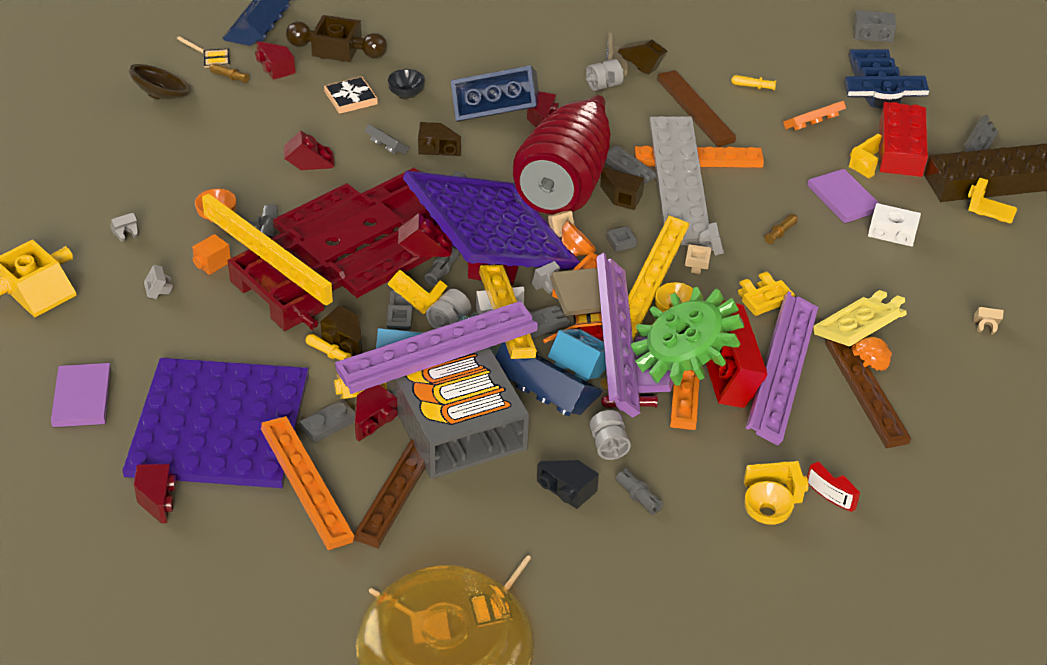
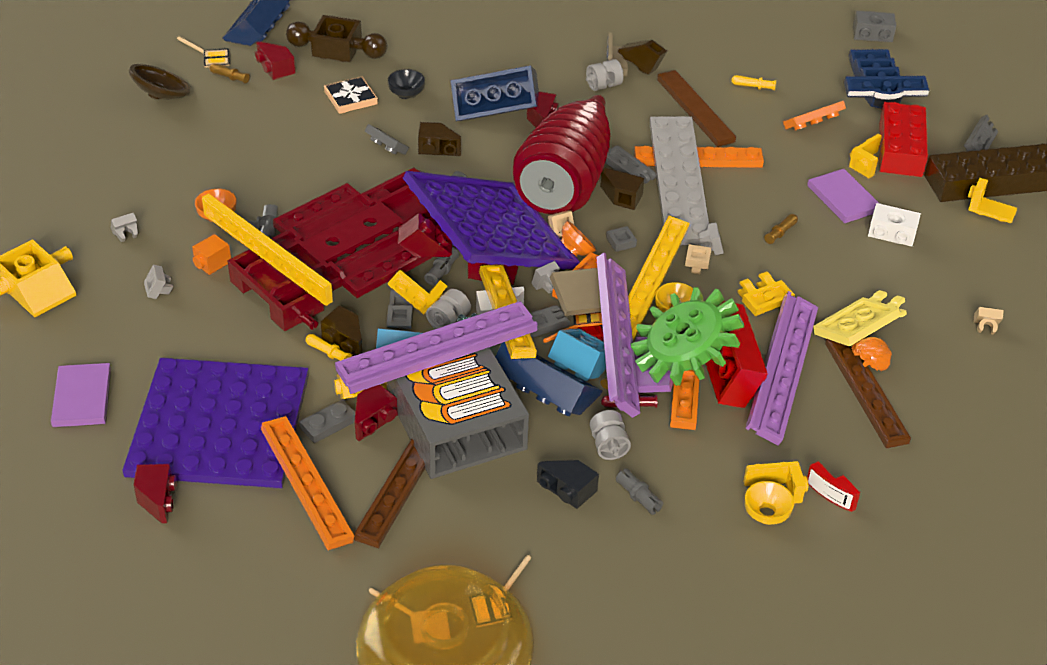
dark red slope [284,130,334,170] -> none

